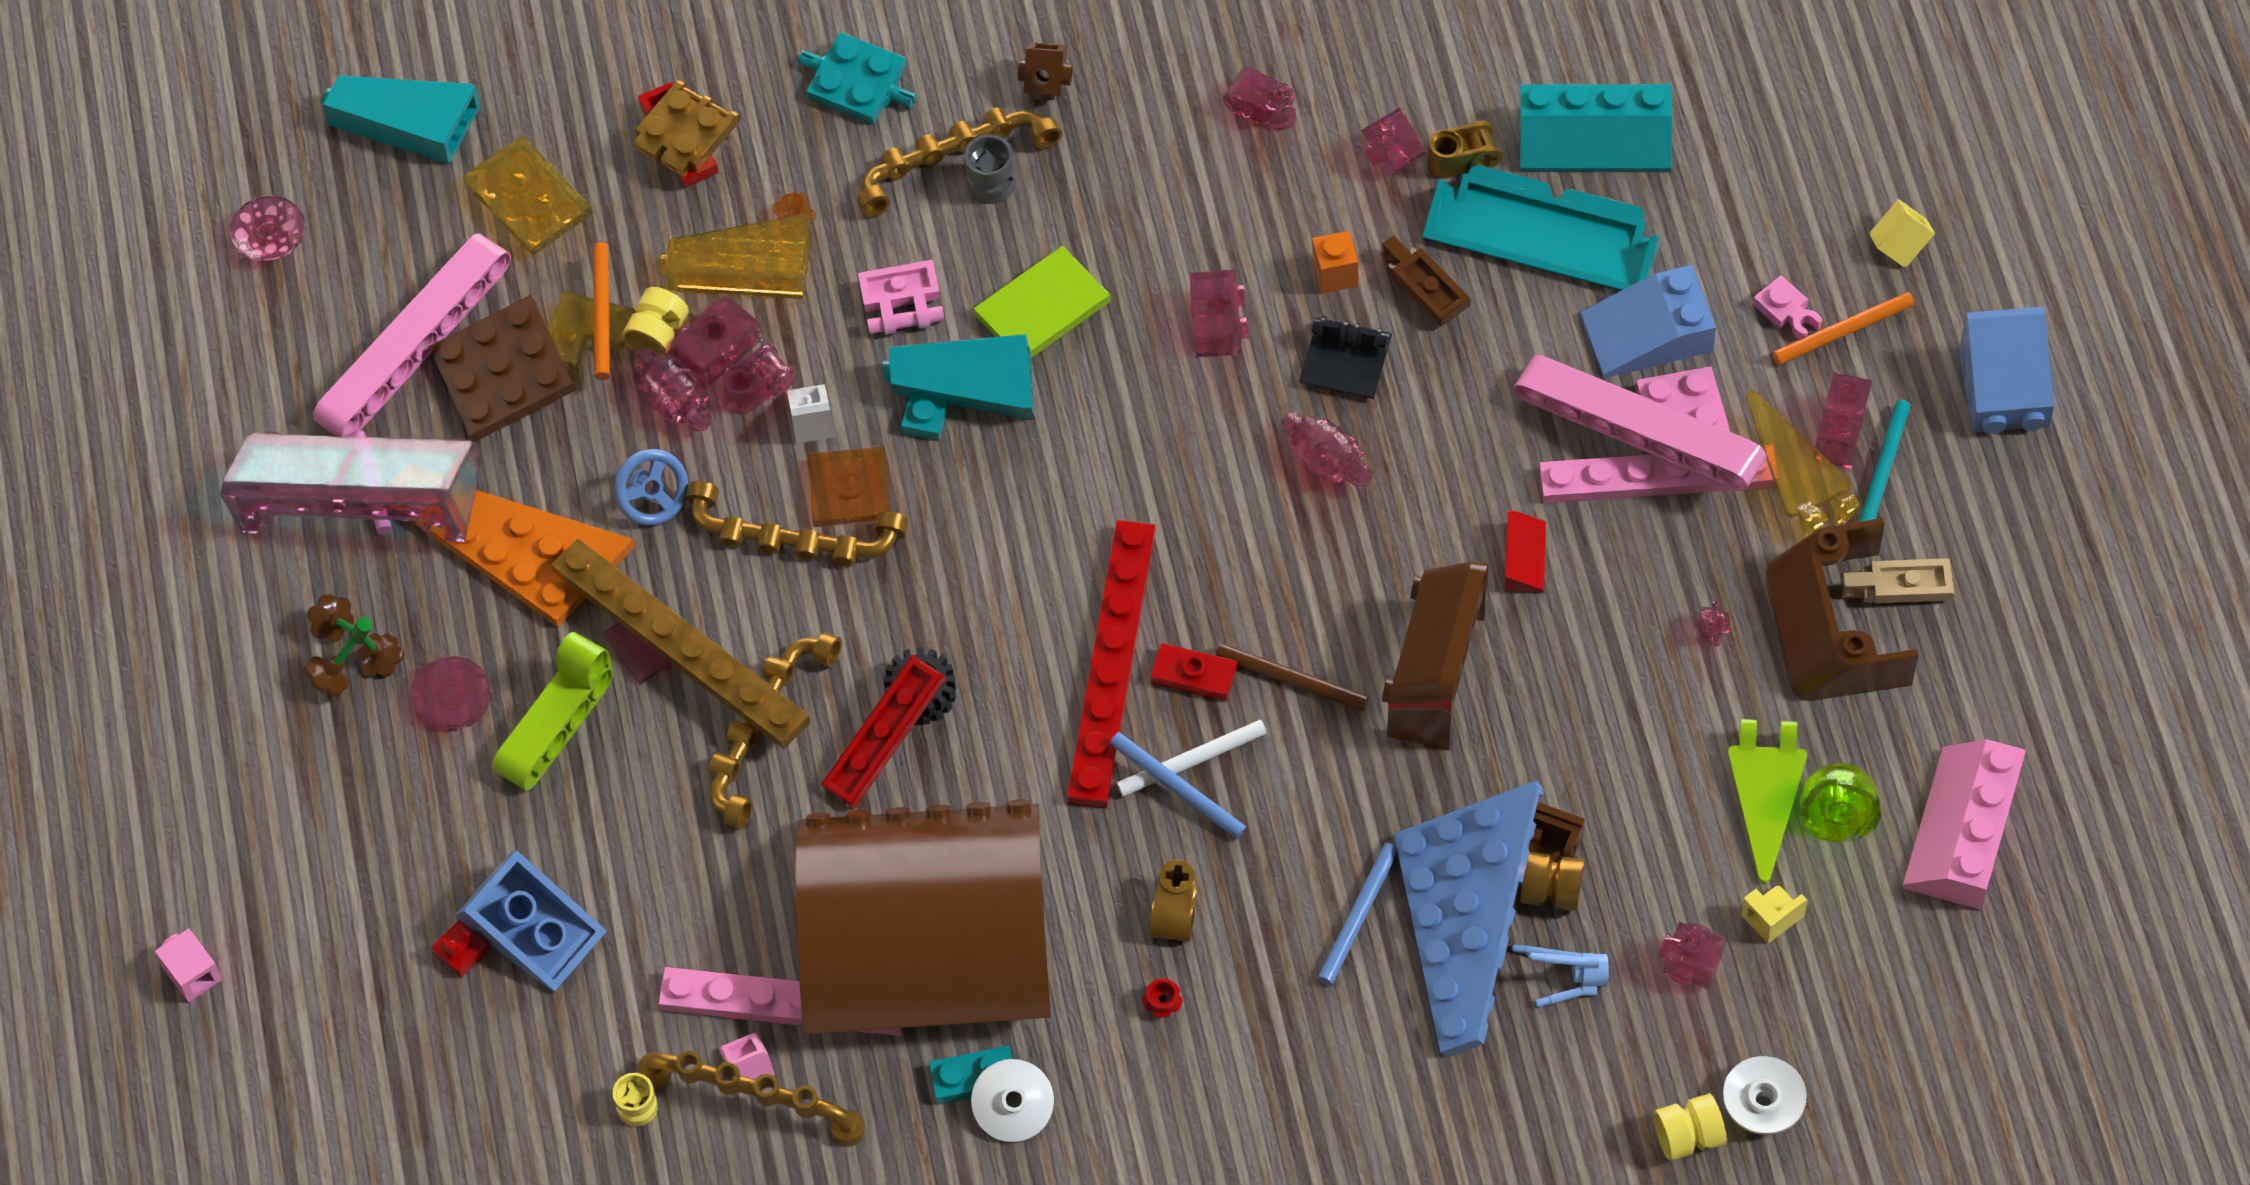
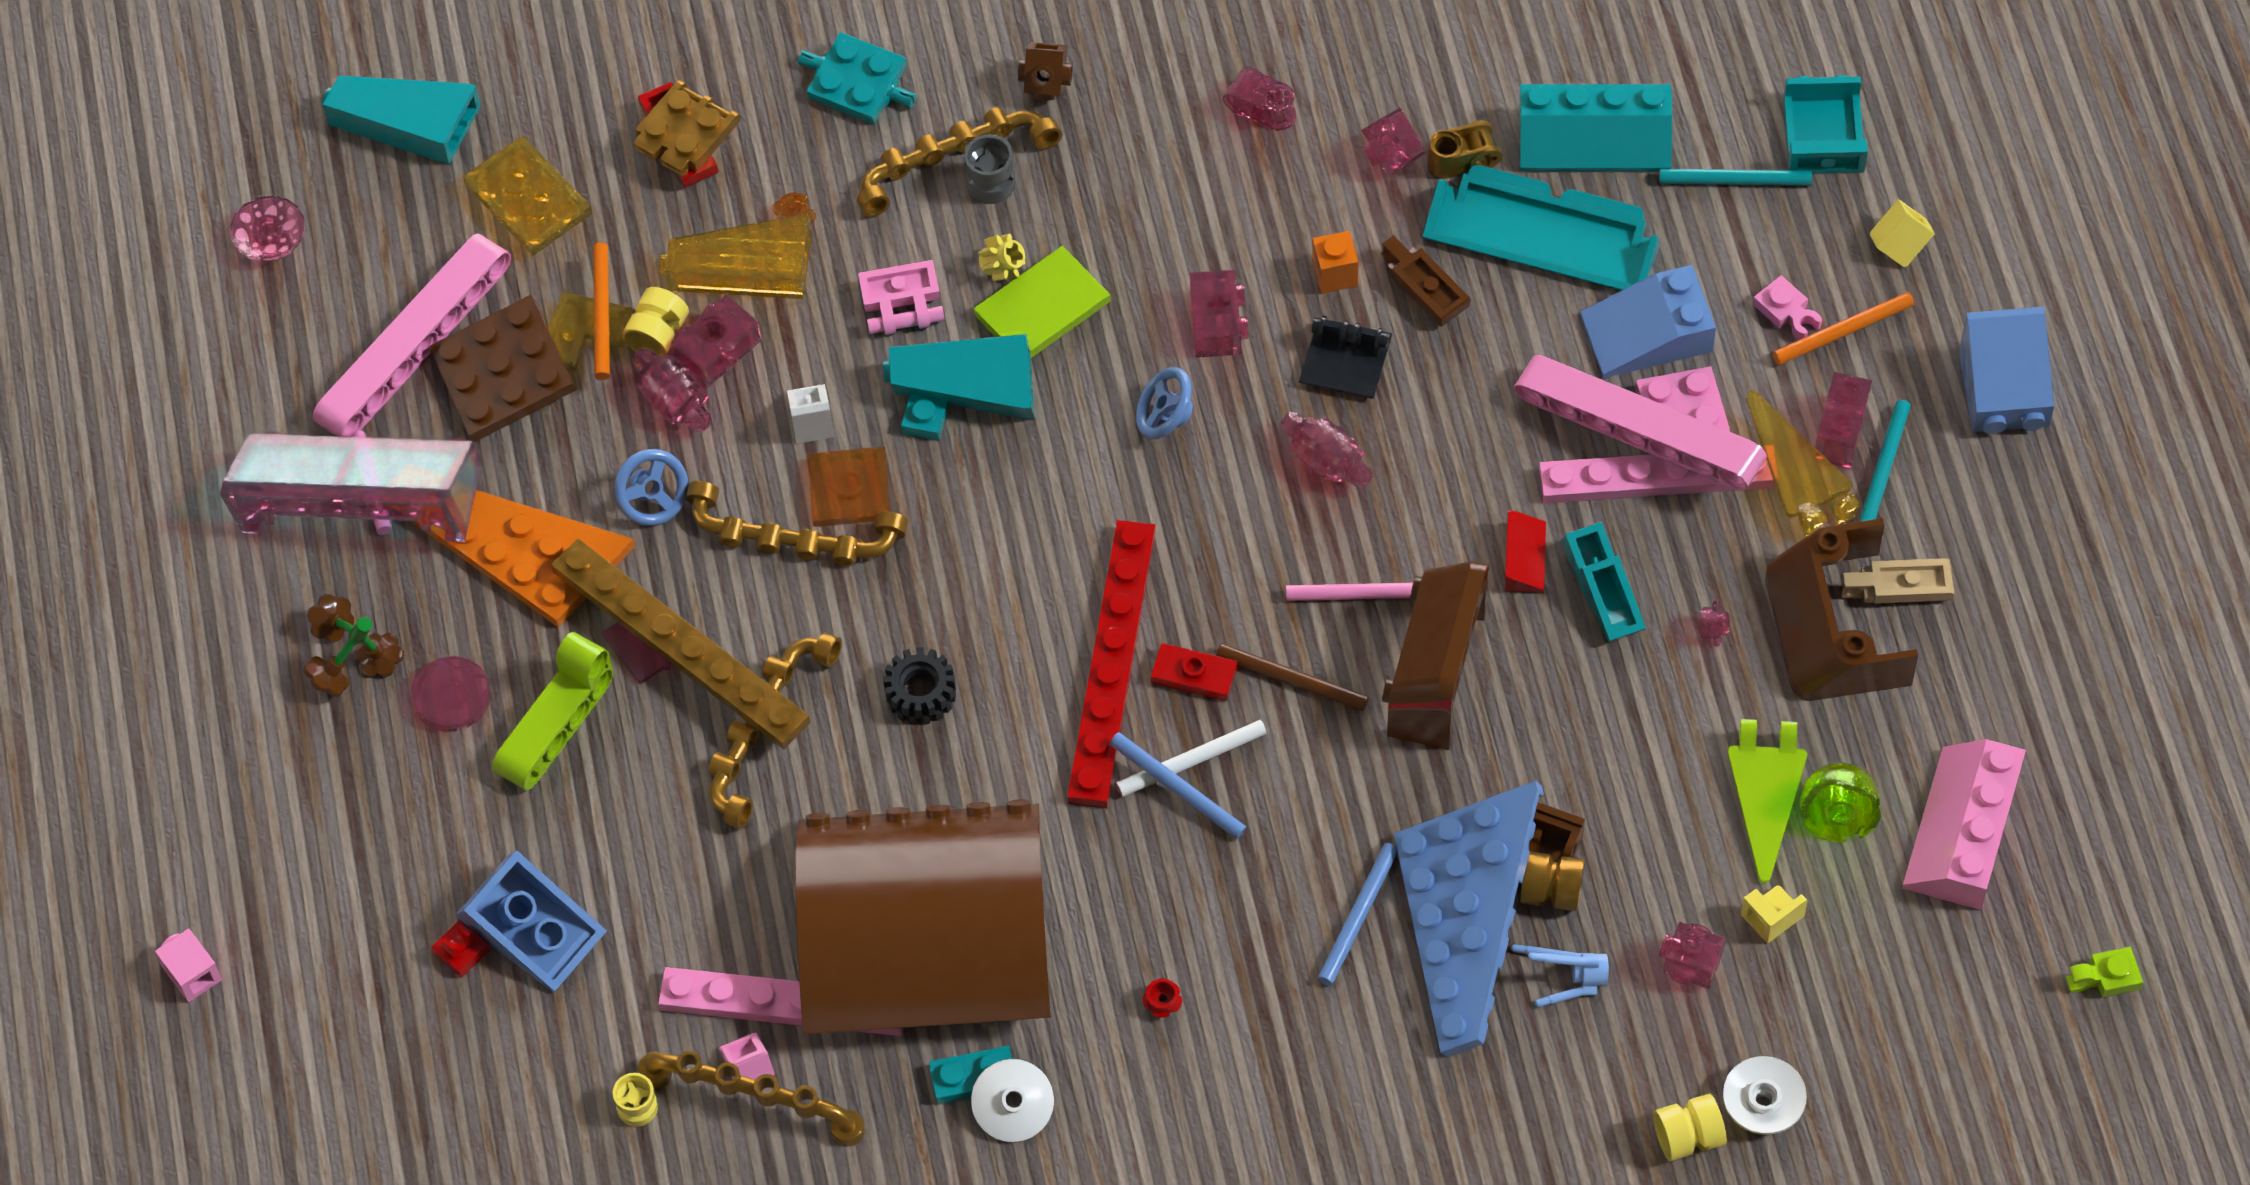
clear pink piece [722,344,797,414] -> none
red tile [820,654,947,809] -> none
pearl gold piece [1149,859,1196,942] -> none
none -> light yellow gear [978,234,1025,282]
none -> medium blue piece [1136,367,1193,439]
none -> bright pink bar [1286,583,1413,601]
none -> teal slope [1560,522,1646,642]
none -> teal bar [1659,168,1812,186]
none -> teal panel [1783,75,1868,174]
none -> lime plate [2065,946,2144,997]

